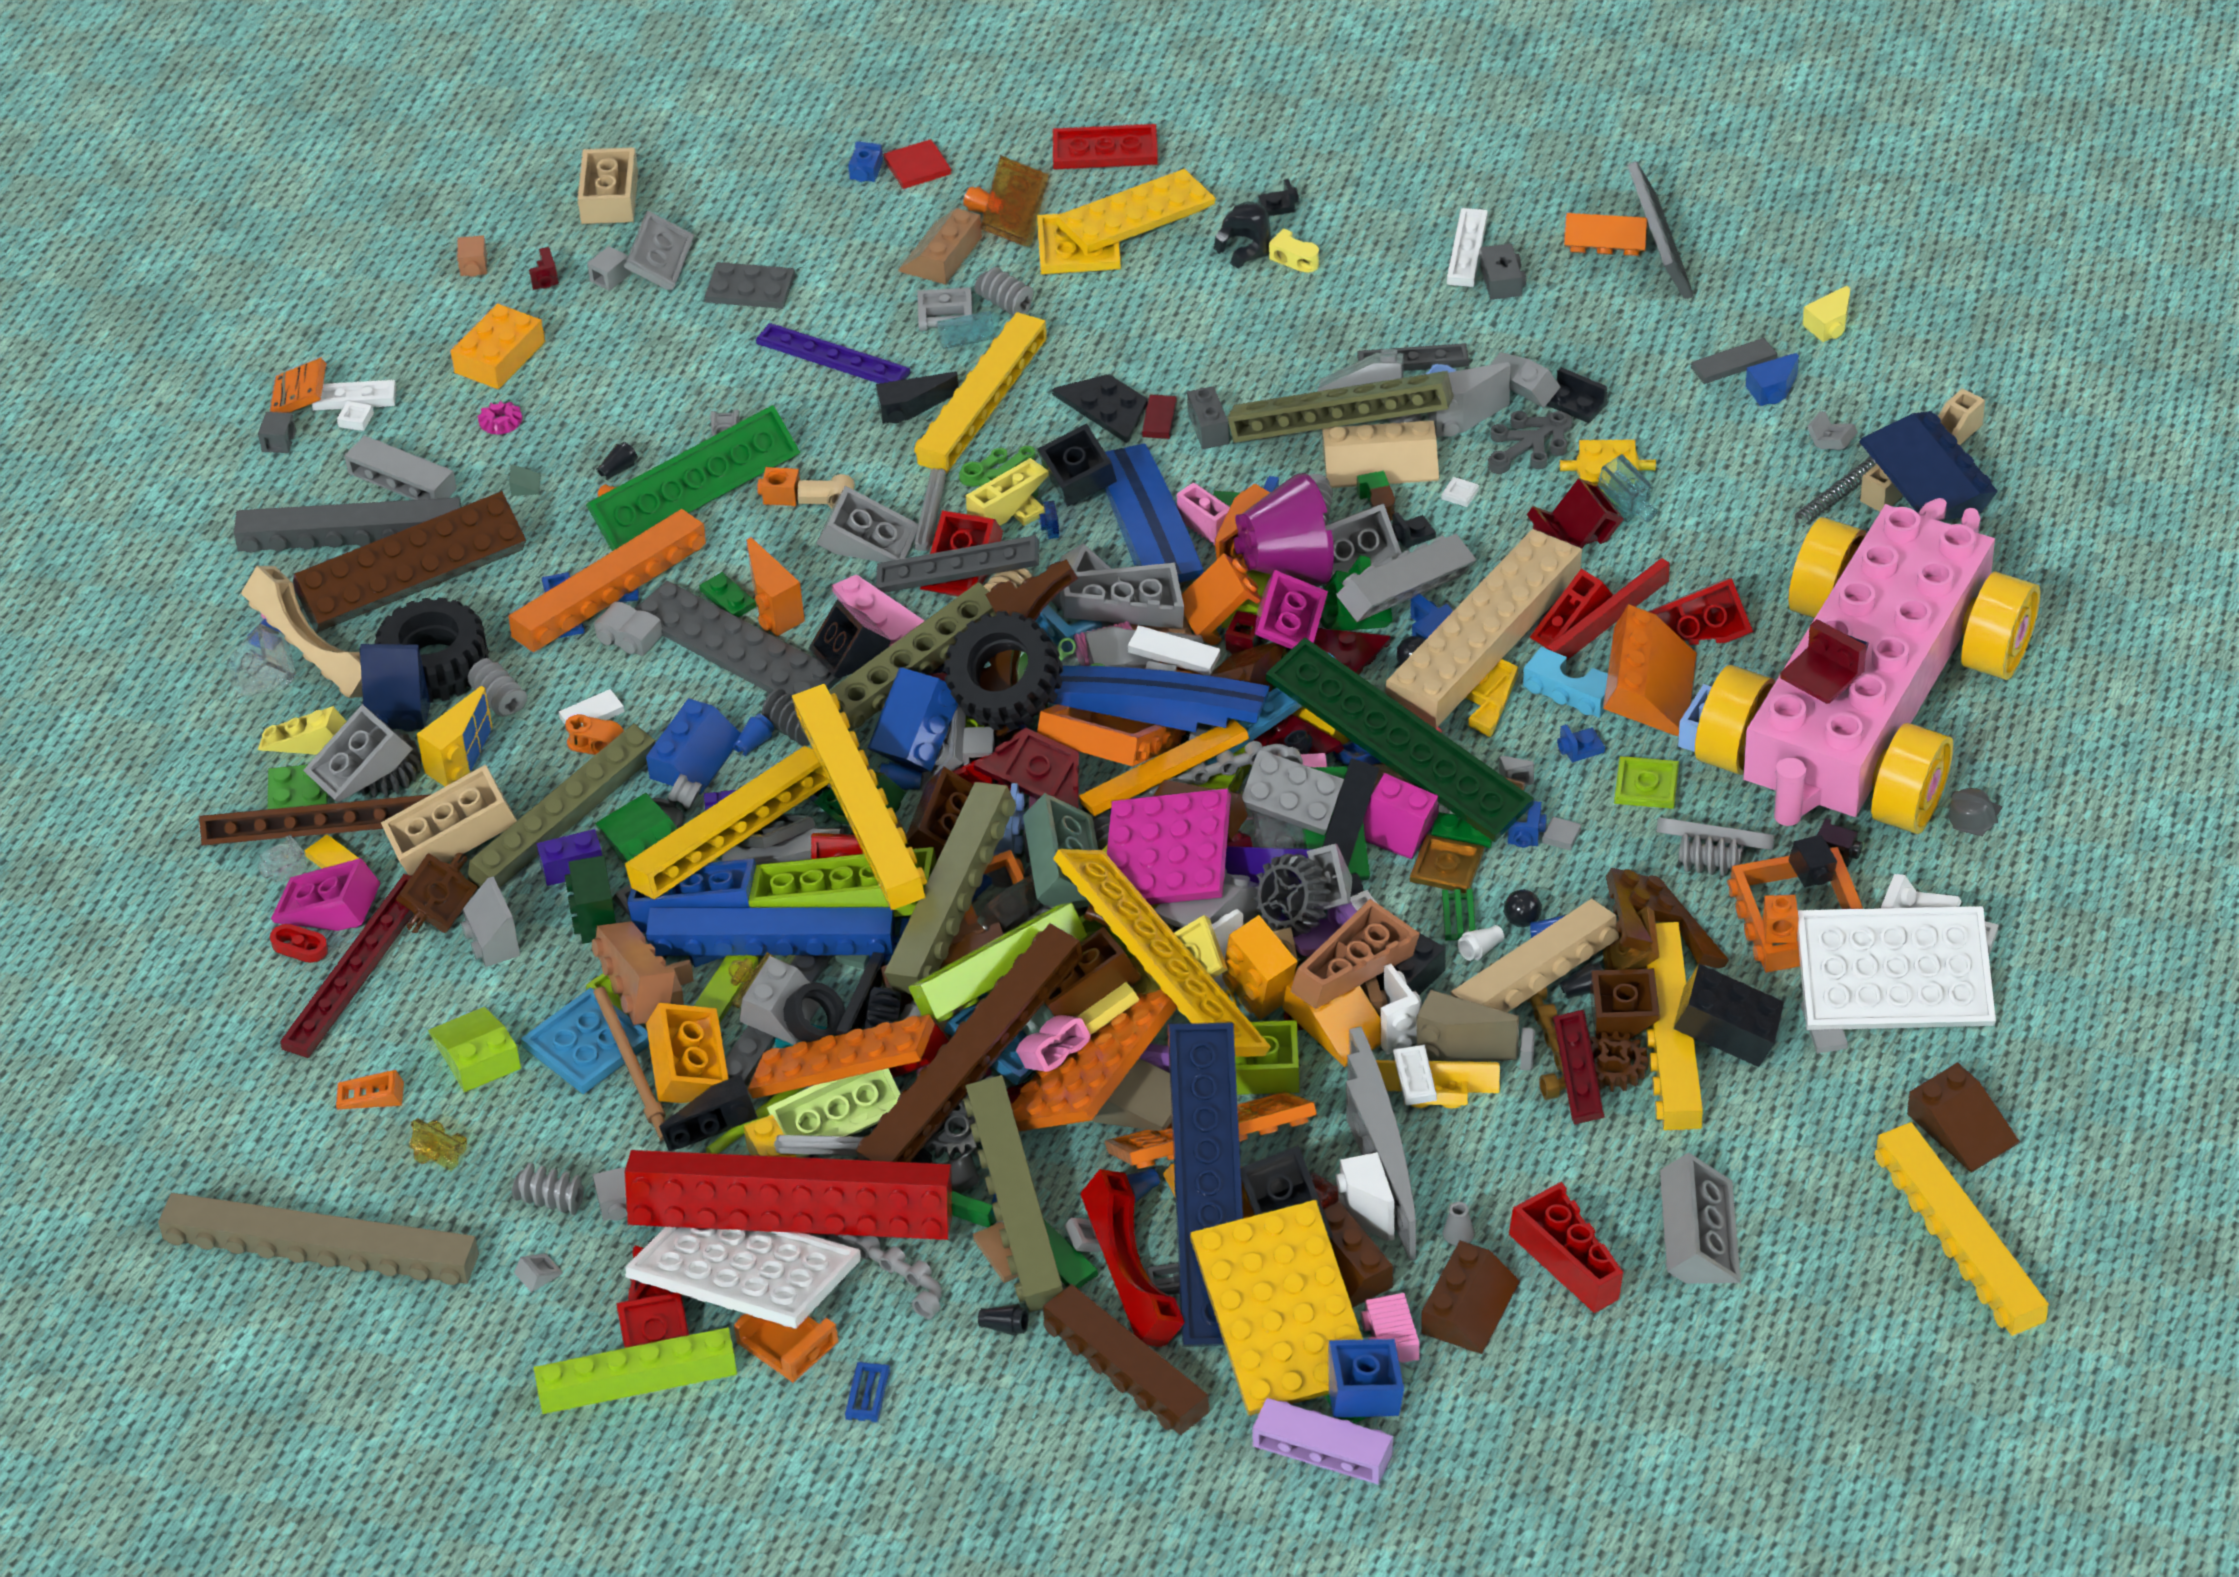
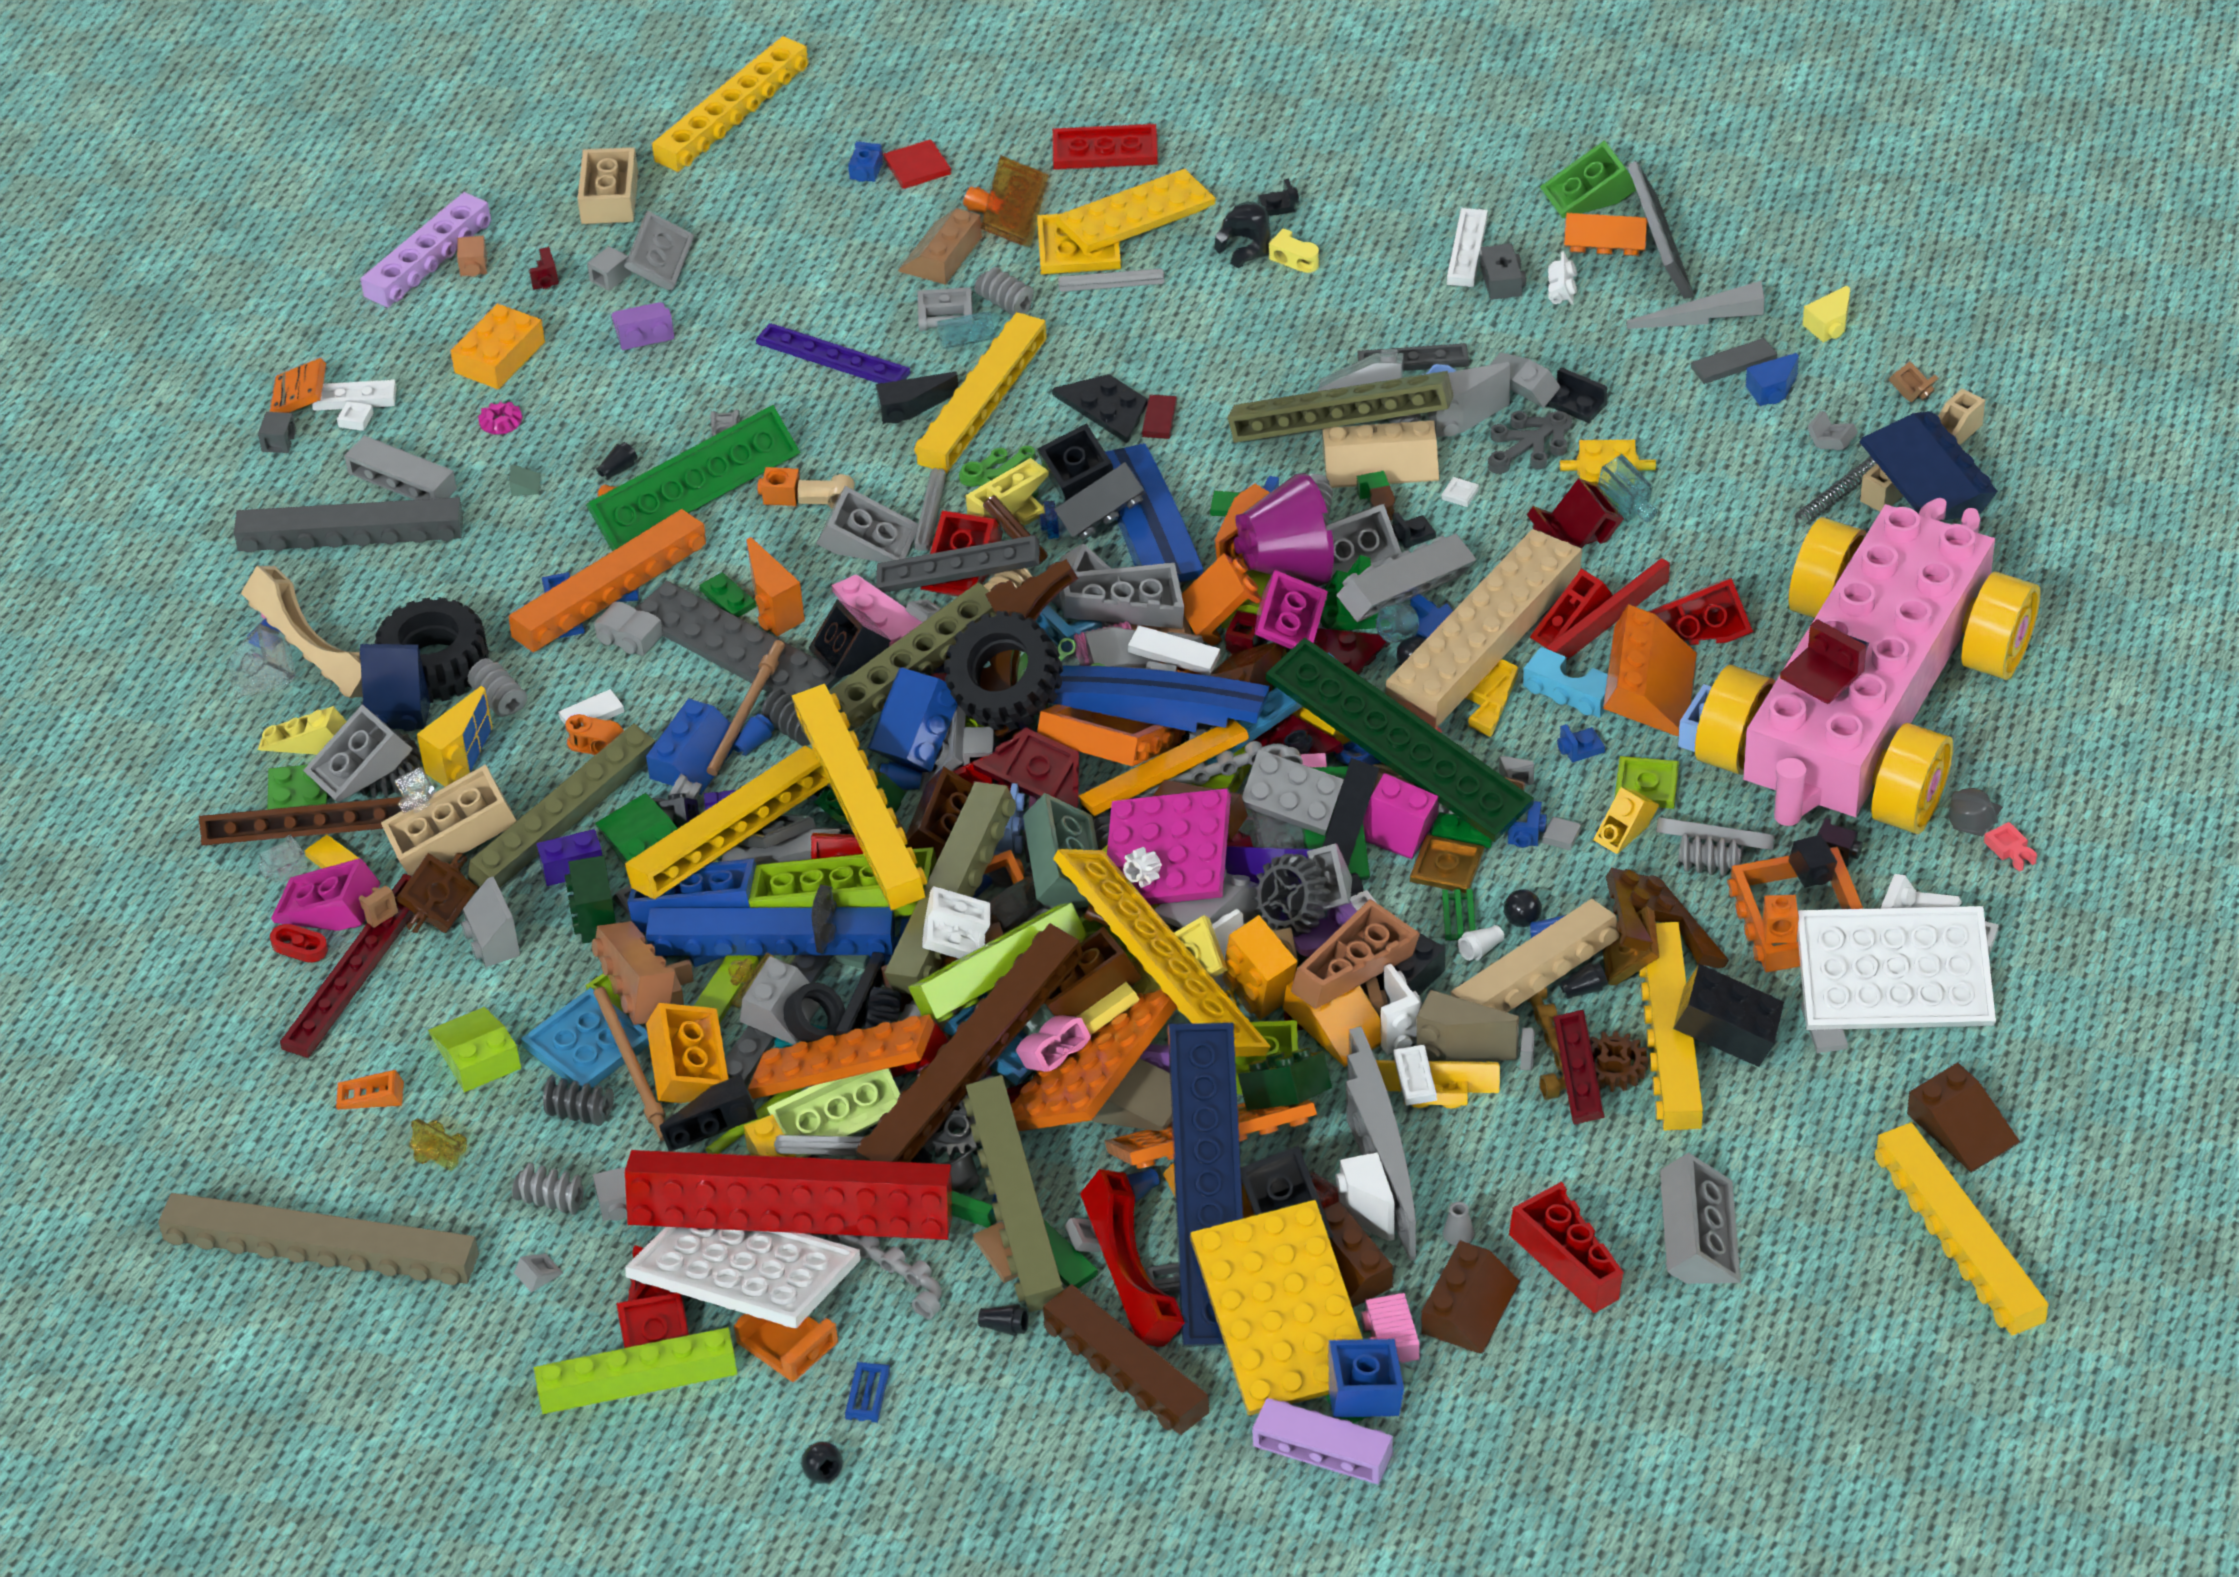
reddish brown brick [293,491,526,633] -> none
dark grey plate [704,262,795,309] -> none
bright pink brick [1177,483,1230,545] -> none
dark grey brick [1187,386,1229,449] -> none
reddish brown slope [1590,969,1660,1039] -> none
none -> medium nougat tile [359,885,398,928]
none -> lavender brick [360,192,491,308]
none -> clear bracket [395,767,436,814]
none -> dark grey piece [543,1076,614,1126]
none -> medium lavender bracket [611,302,674,350]
none -> yellow brick [652,36,808,172]
none -> black bracket [658,793,699,829]
none -> medium nougat bar [707,640,785,776]
none -> black piece [801,1441,844,1484]
none -> clear smoke slope [812,885,837,954]
none -> light grey tile [905,600,941,622]
none -> white slope [922,886,990,959]
none -> reddish brown axle [983,495,1048,565]
none -> dark grey slope [1054,462,1146,540]
none -> light grey axle [1058,268,1165,292]
none -> white gear [1123,847,1162,887]
none -> dark green brick [1238,1048,1332,1111]
none -> clear light blue head [1376,603,1419,643]
none -> bright green slope [1540,140,1636,219]
none -> white hinge [1548,251,1577,304]
none -> yellow slope [1593,787,1660,854]
none -> light grey wedge [1626,281,1765,329]
none -> medium nougat bracket [1888,361,1939,402]
none -> coral plate [1984,822,2037,871]

